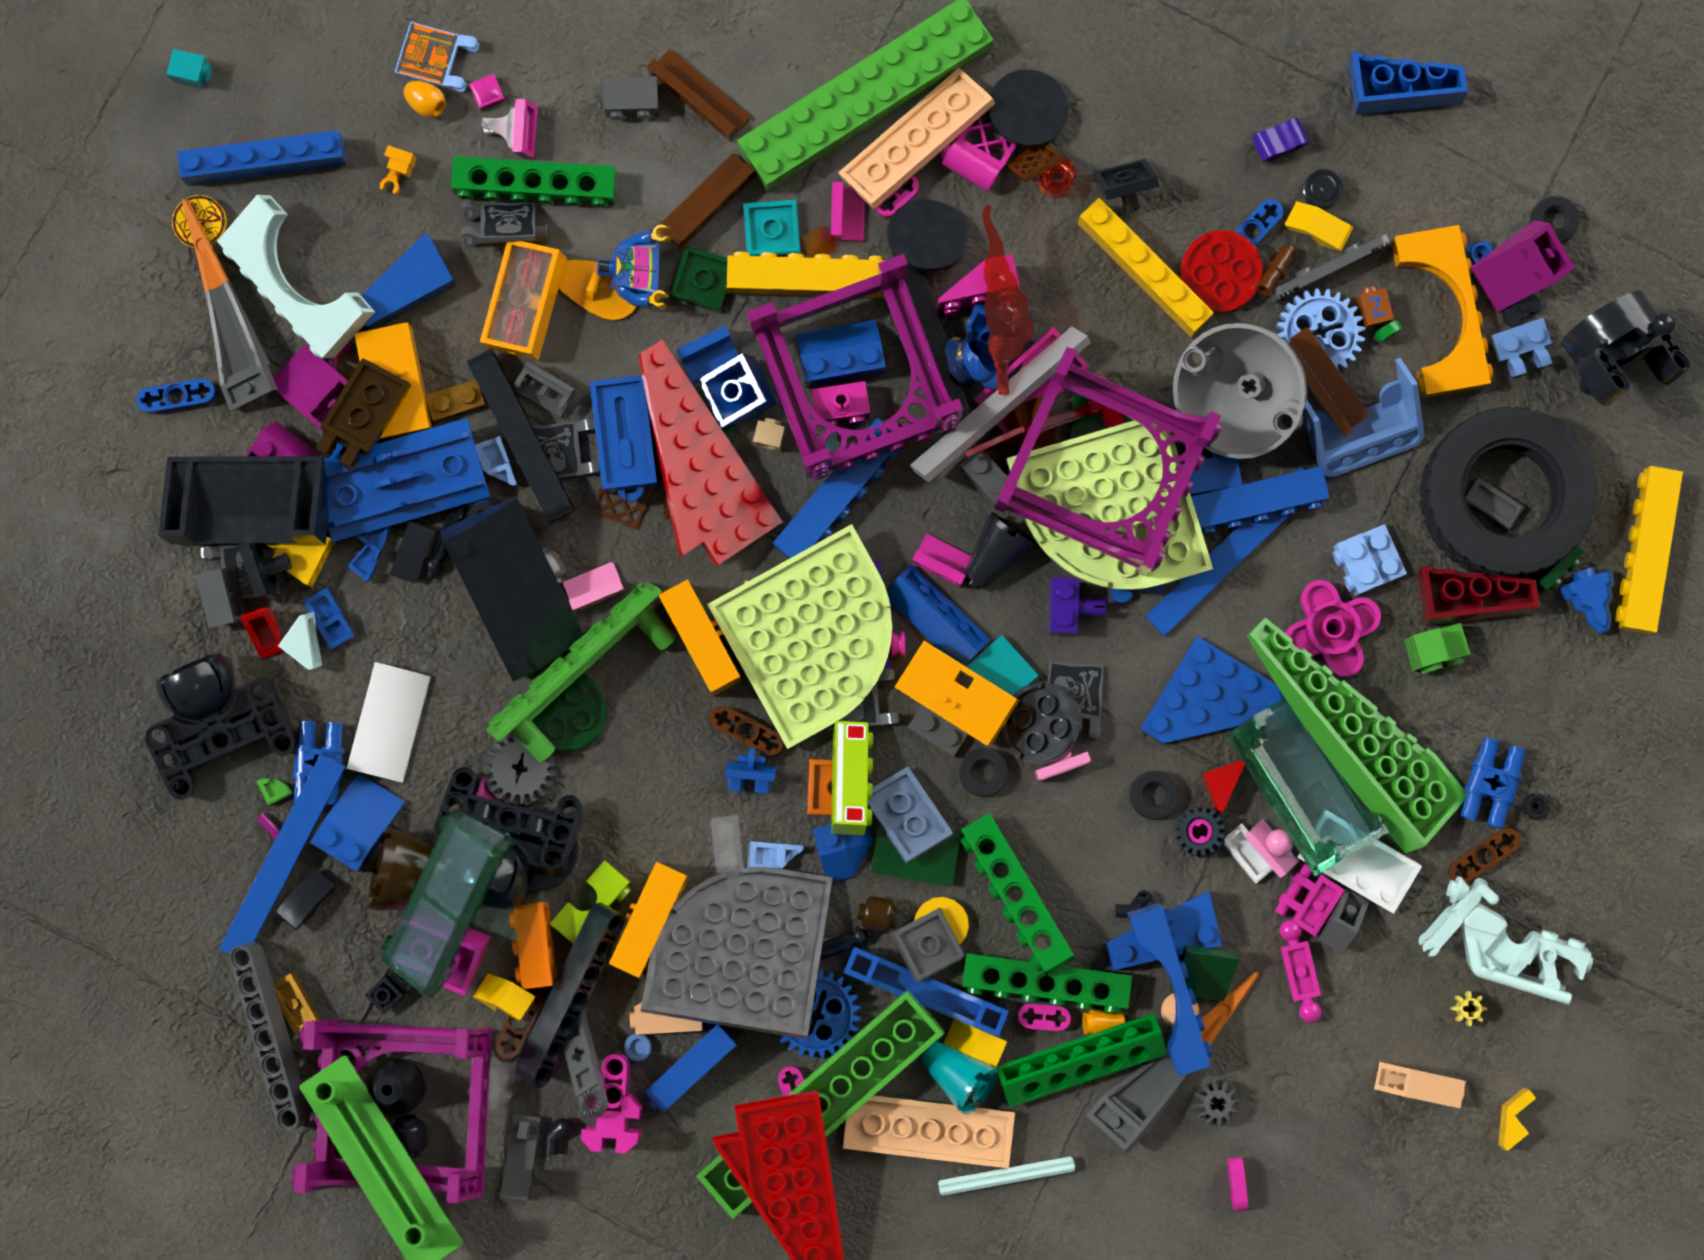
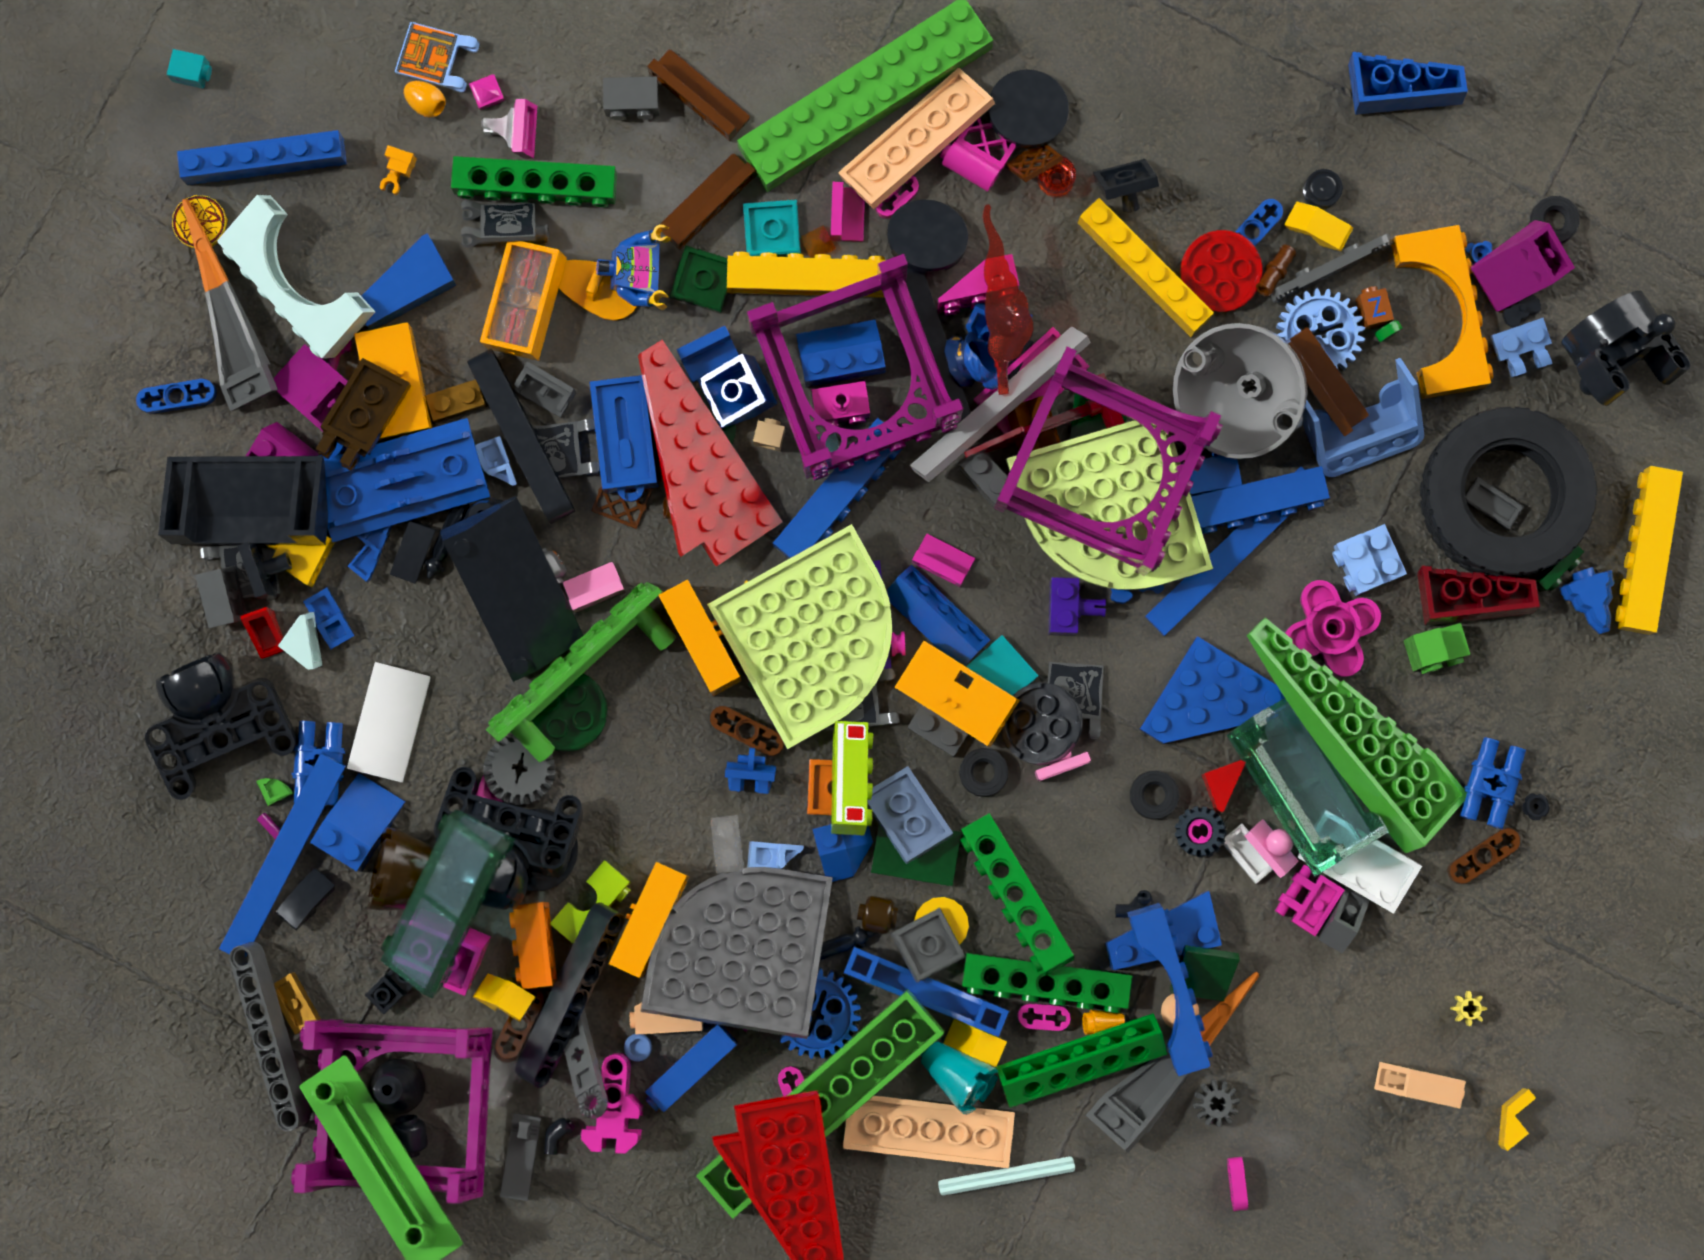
black cone [964,512,1035,590] -> none
dark purple axle [1252,118,1309,163] -> none
dark pink plate [1279,919,1321,1023] -> none
light aqua piece [1418,876,1593,1005] -> none

